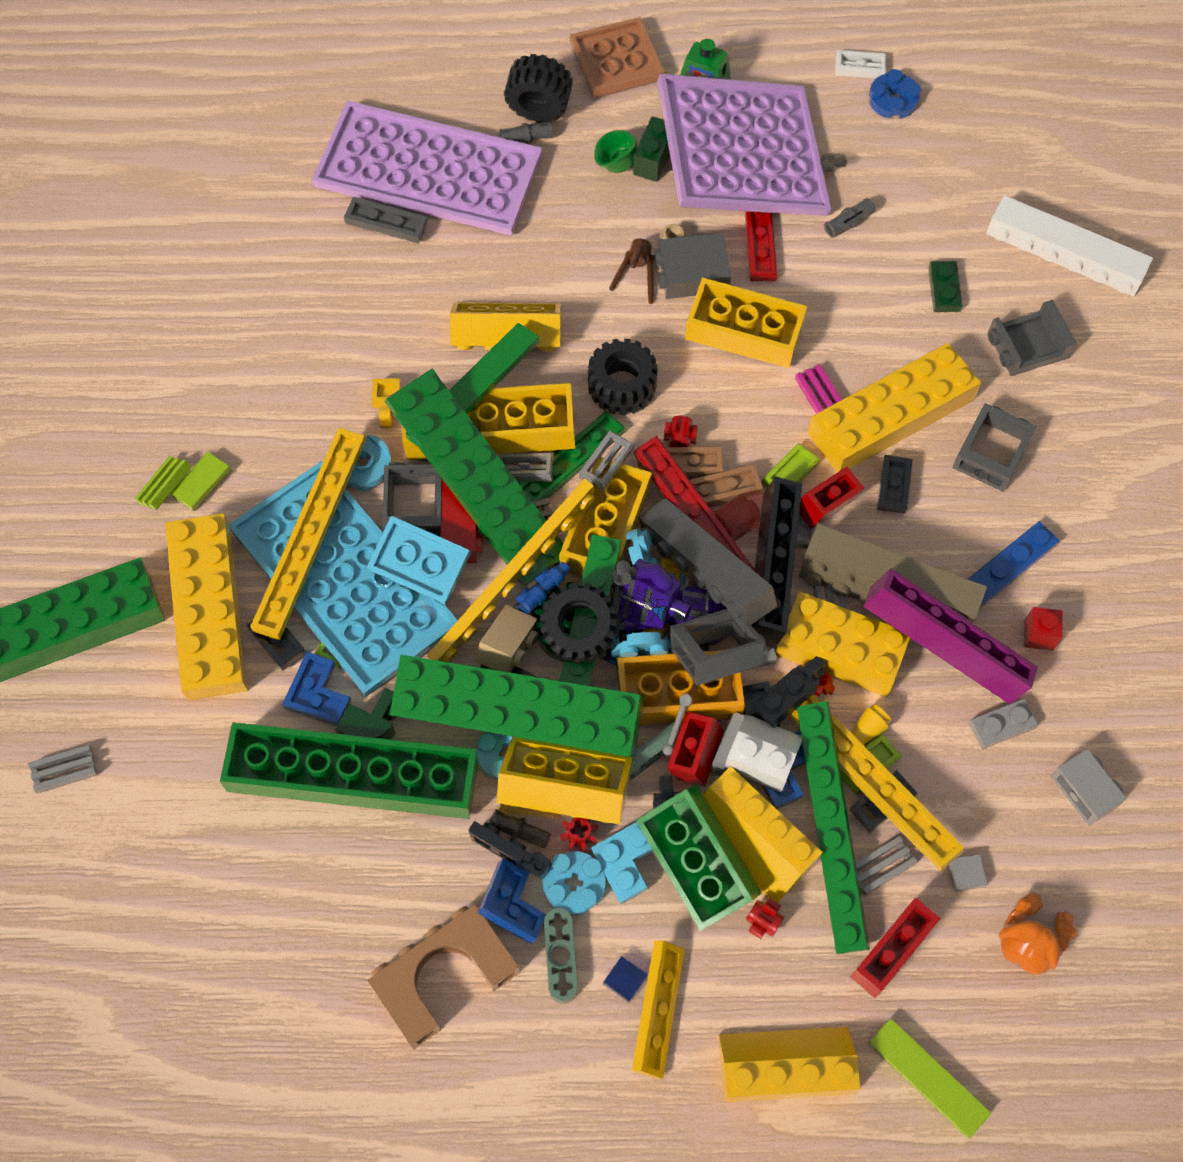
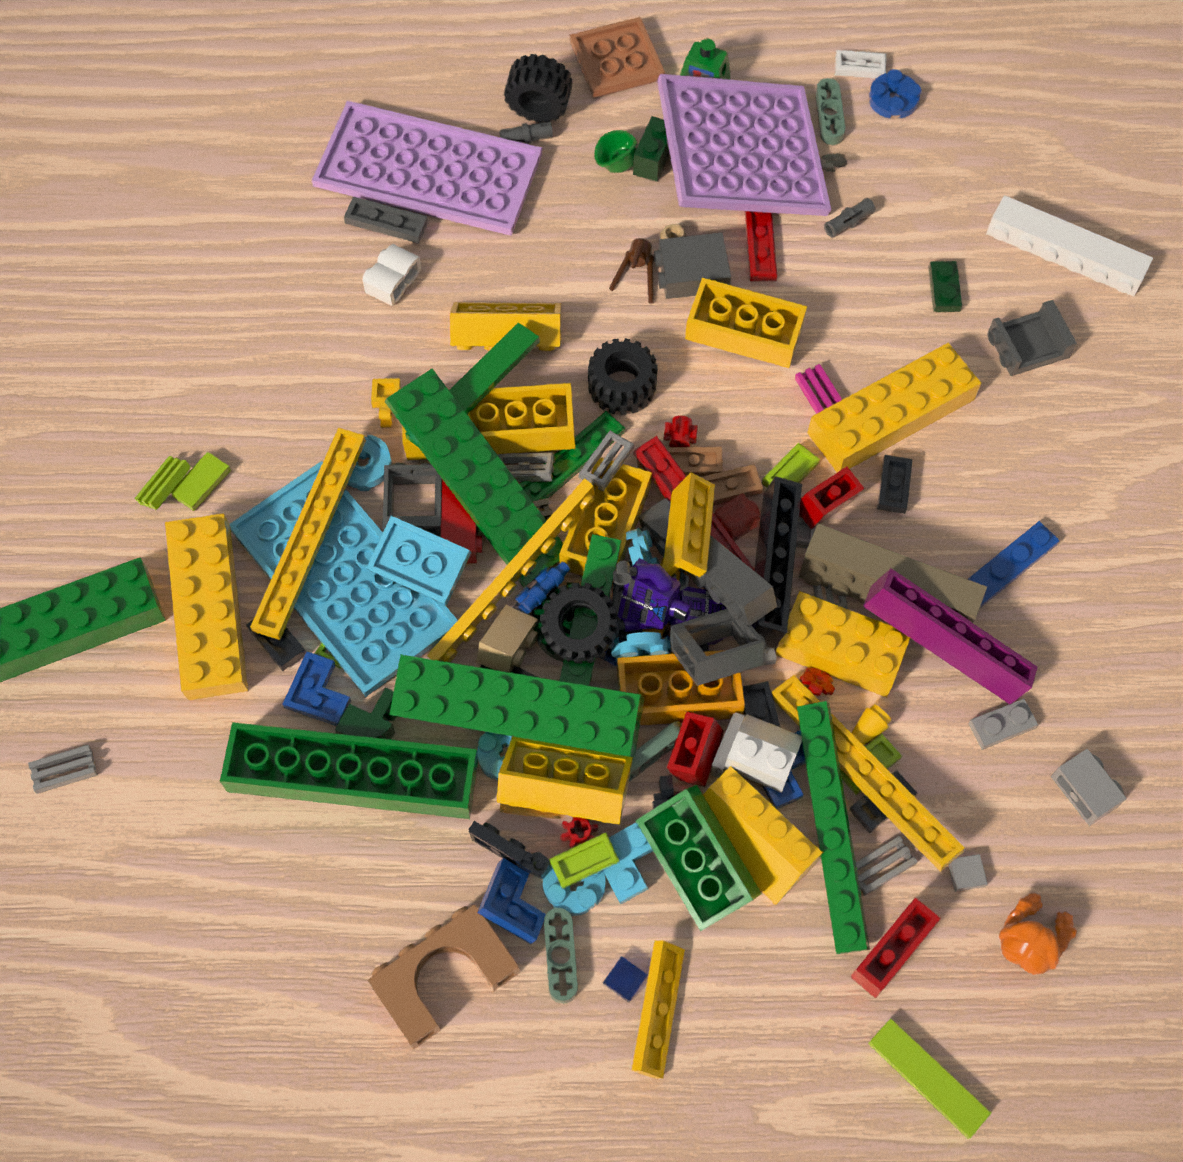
clear smoke axle [489,809,551,848] -> none
light grey hinge [662,694,692,756] -> none
yellow slope [718,1027,861,1103] -> none
red gear [745,898,785,939] -> none
black hinge [752,656,826,728] -> none
dark grey window [952,403,1037,492] -> none
red brick [1024,607,1063,651] -> none
none -> white brick [363,244,421,306]
none -> lime tile [549,833,620,889]
none -> yellow panel [663,472,715,577]
none -> sand green beam [816,78,845,145]

